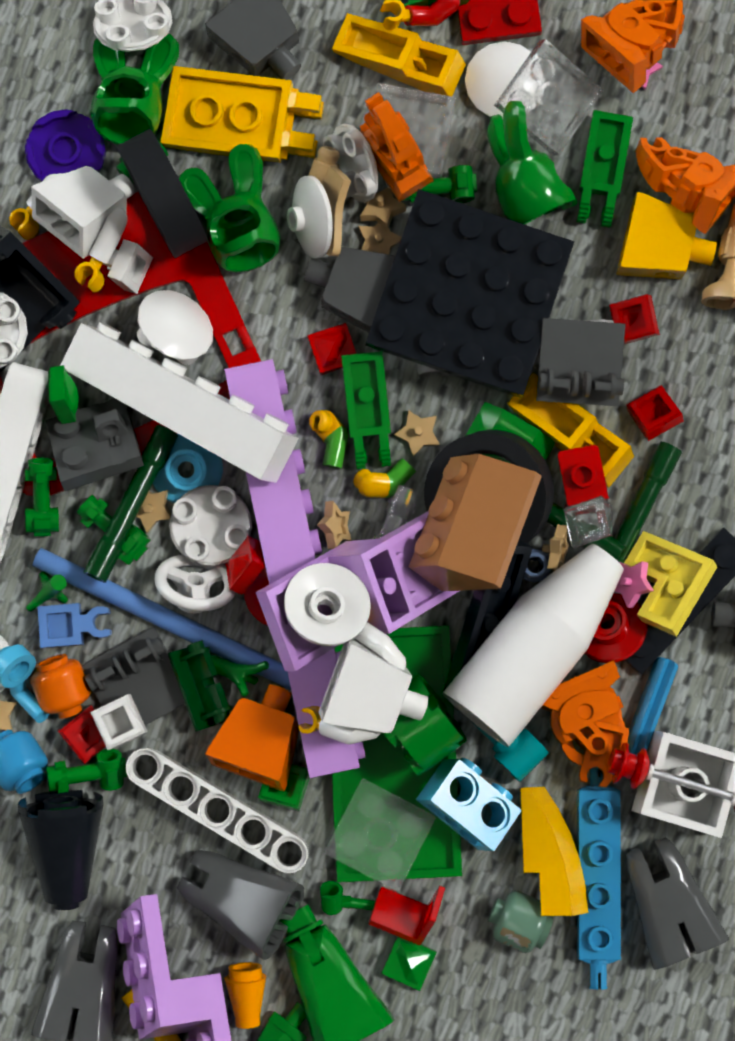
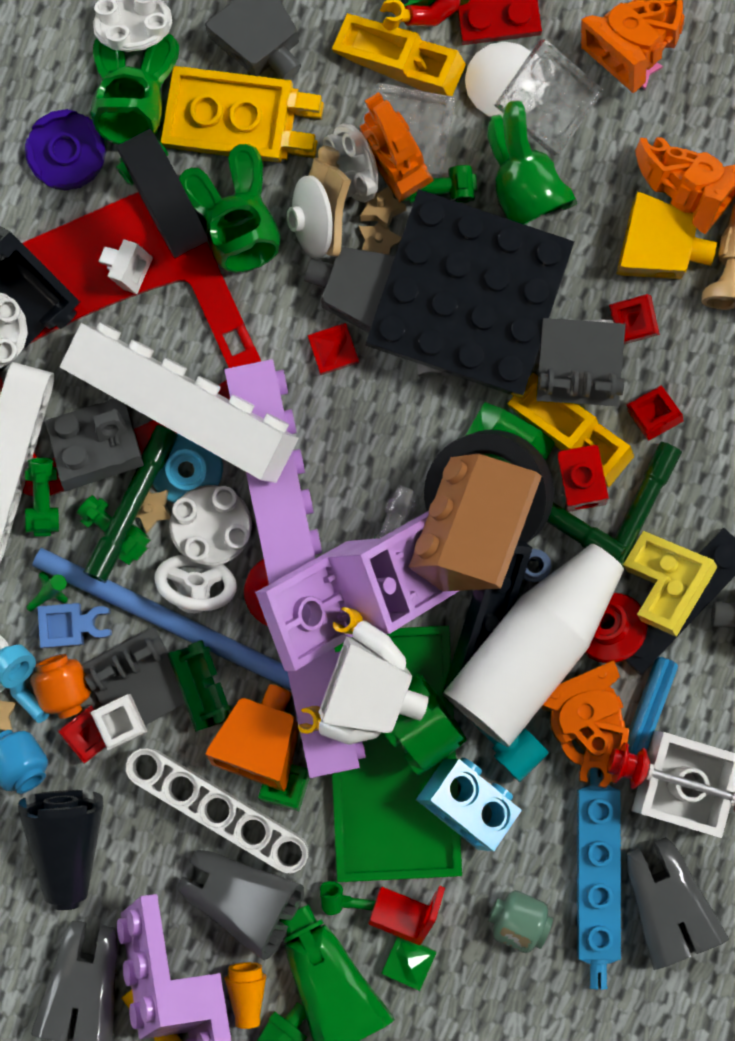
white torso [9,166,134,292] -> none
green bar [46,749,127,793] -> none
green tile [48,365,79,424] -> none
white dish [137,290,213,365] -> none
green bar [211,654,269,697] -> none
red tile [226,536,265,595] -> none
white dish [284,563,371,646] -> none
arm [309,410,348,469] -> none
tan piece [317,501,352,549] -> none
clear plate [323,778,436,892] -> none
green hinge [341,351,391,469] -> none
arm [353,458,416,498] -> none
tan piece [393,410,440,457] -> none
yellow slope [520,787,588,916] -> none
tan piece [542,524,569,571] -> none
clear slope [563,496,613,548] -> none
green hinge [576,110,633,228] -> none
bright pink piece [614,561,654,608] -> none

